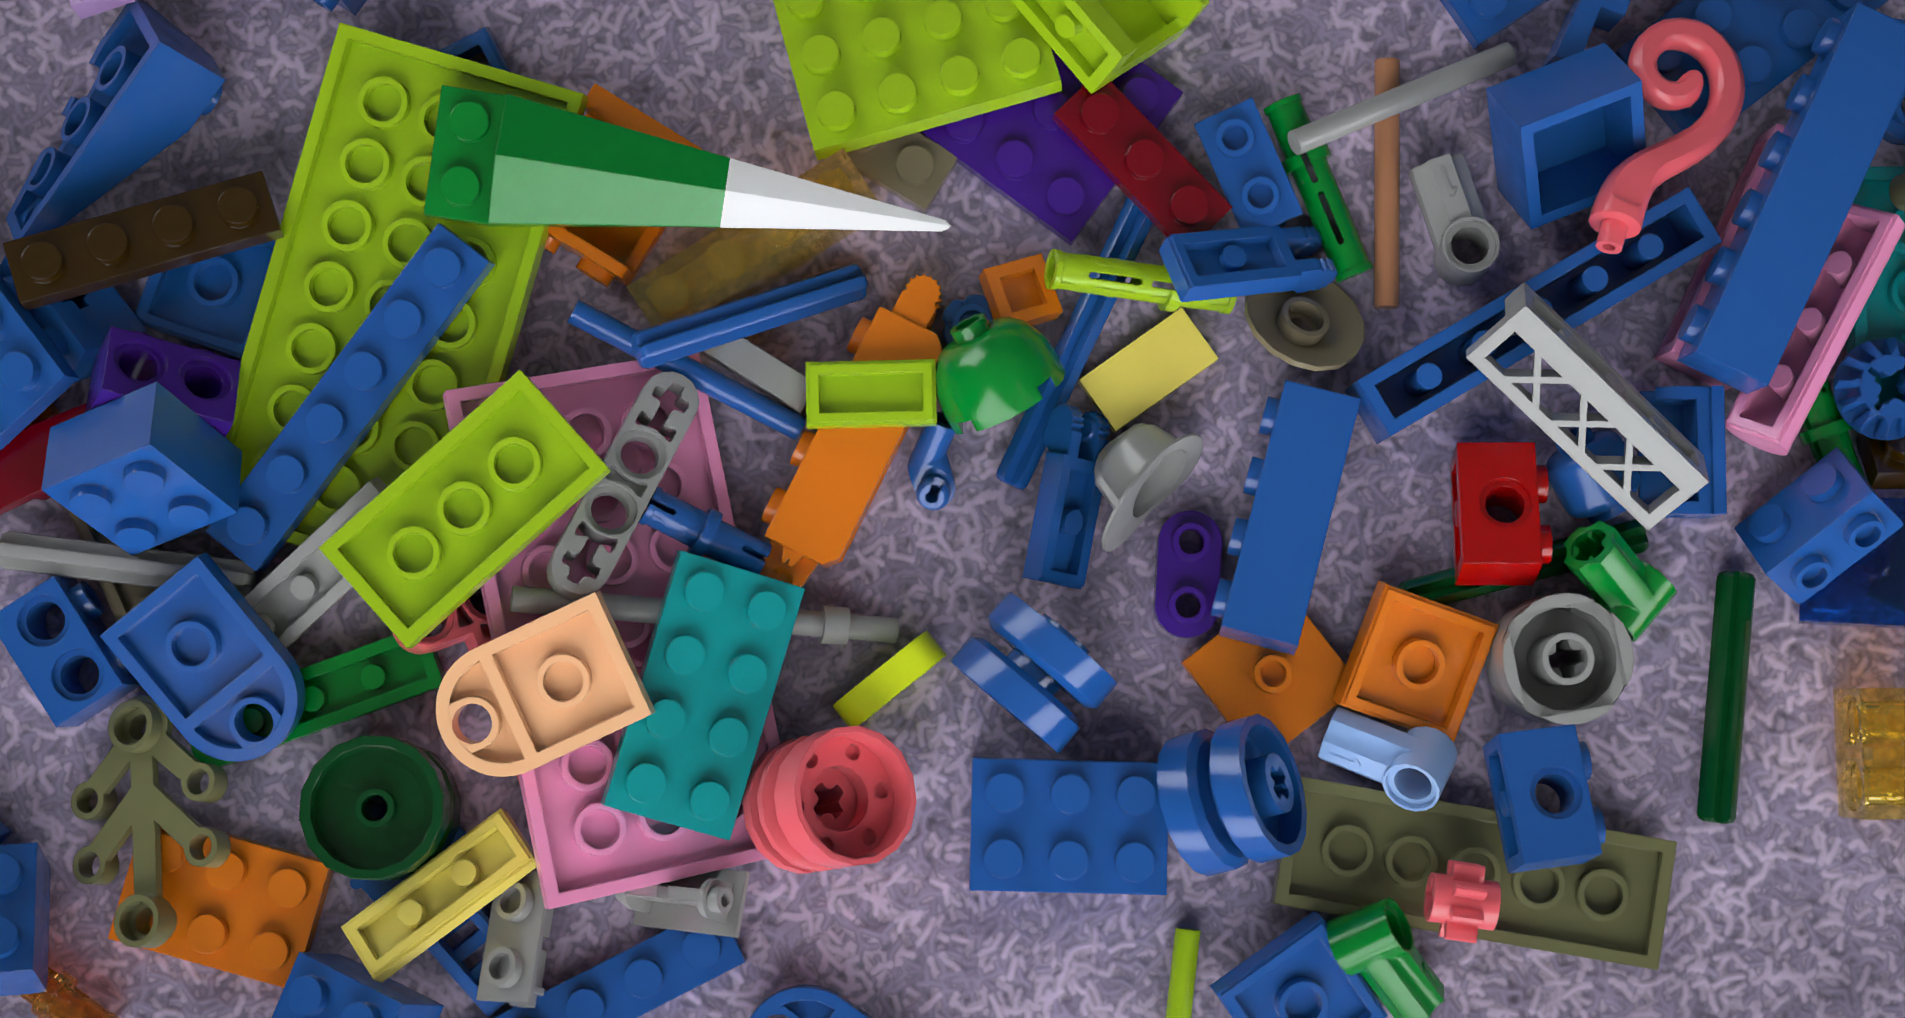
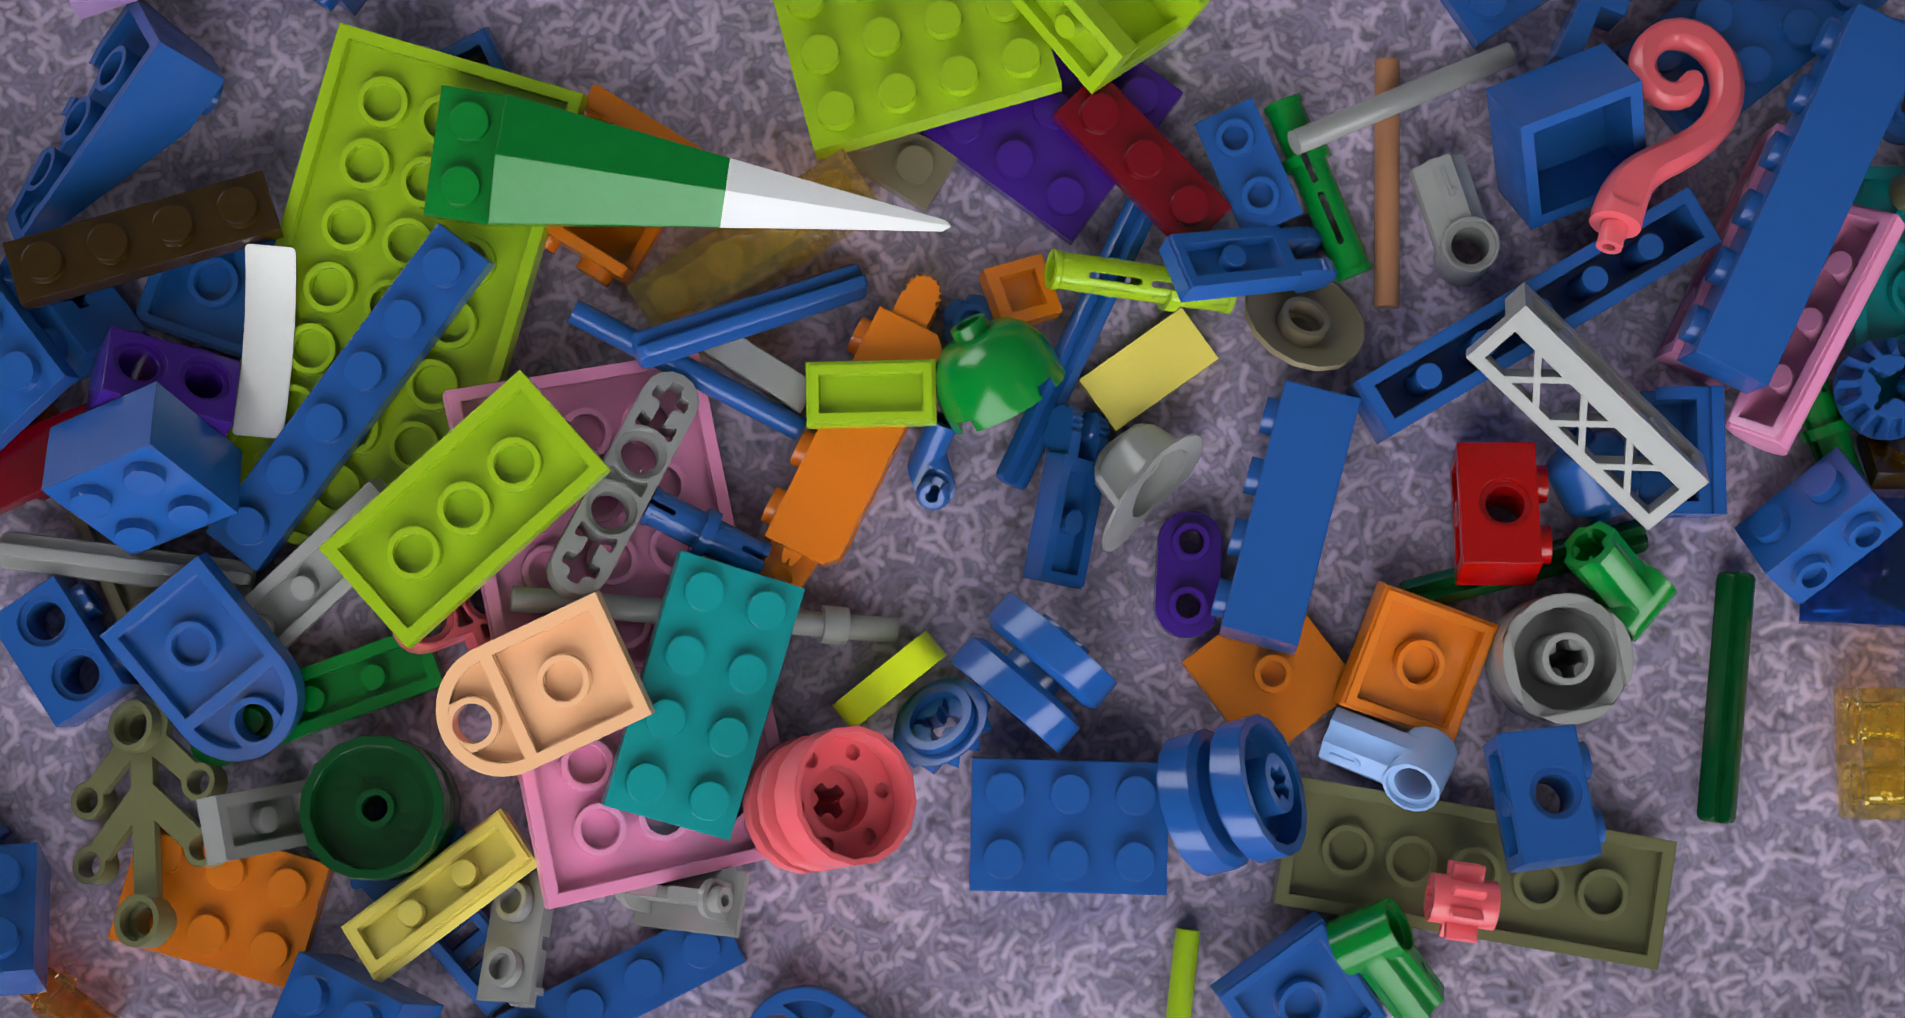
none -> light grey plate [196,780,307,865]
none -> white sticker [232,244,296,439]
none -> blue gear [893,678,992,774]

